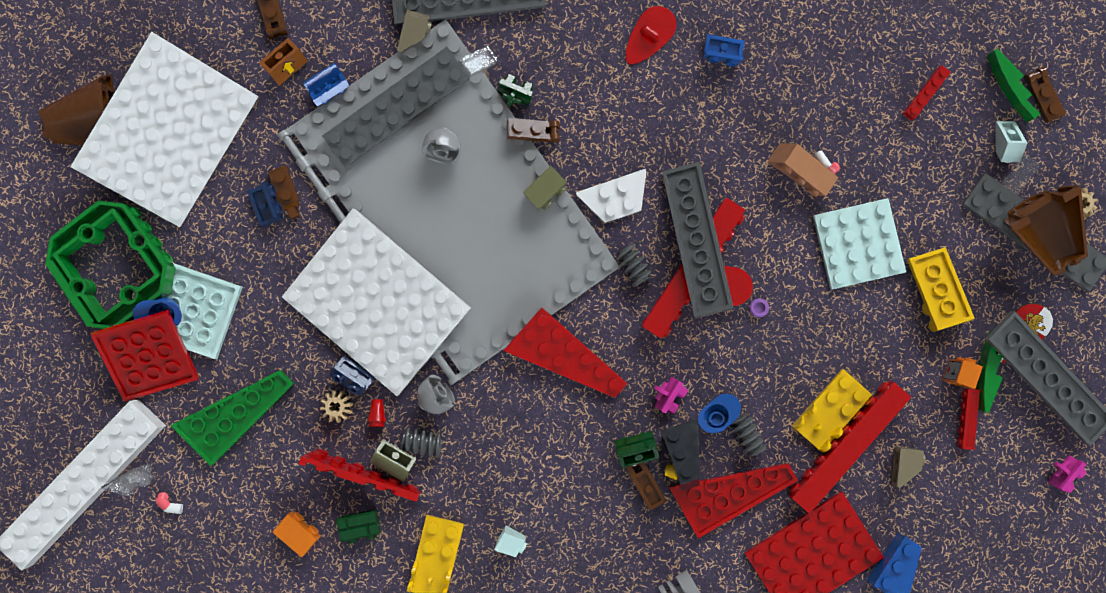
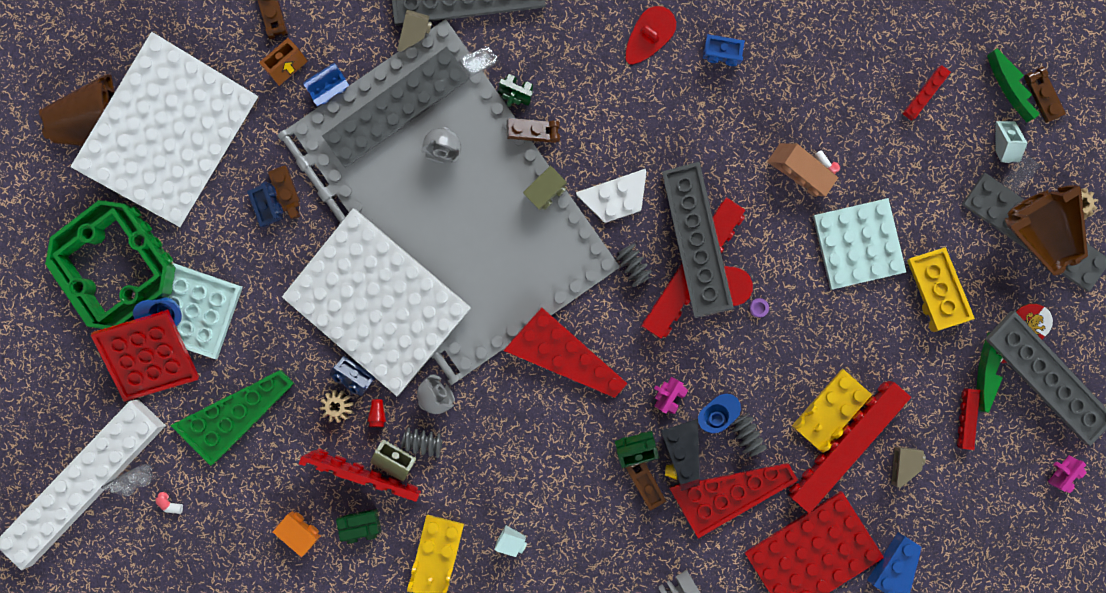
orange brick [942,357,983,389] -> none

